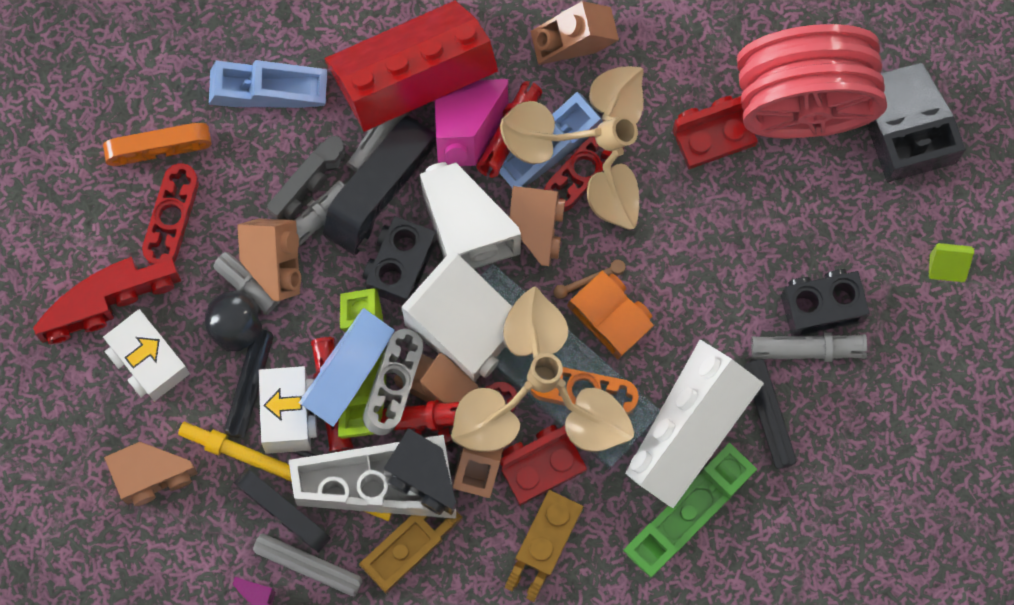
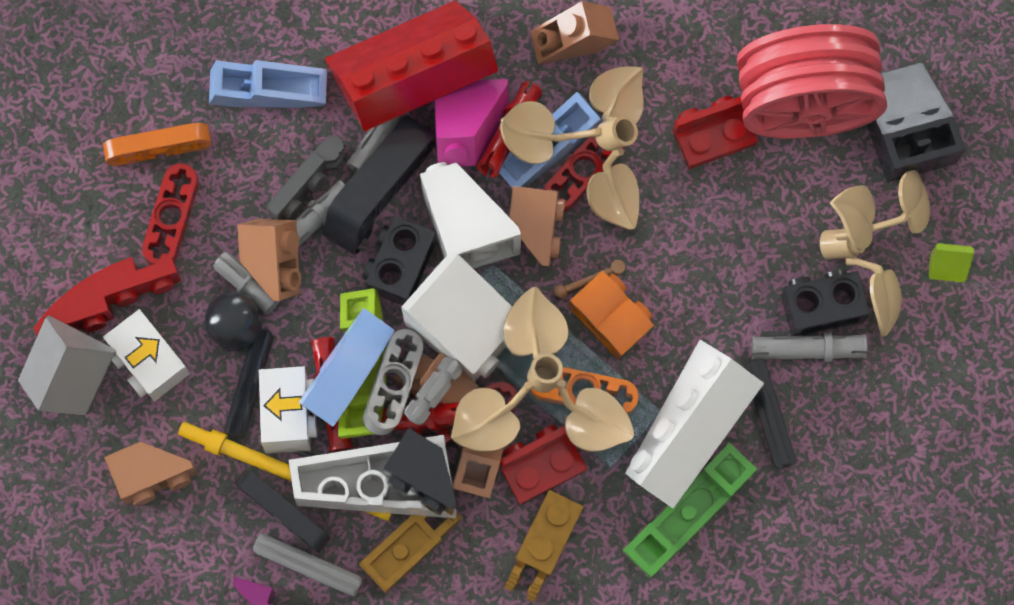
none -> light grey slope [18,315,116,415]
none -> light grey axle [404,356,463,425]
none -> tan plant [820,170,930,337]

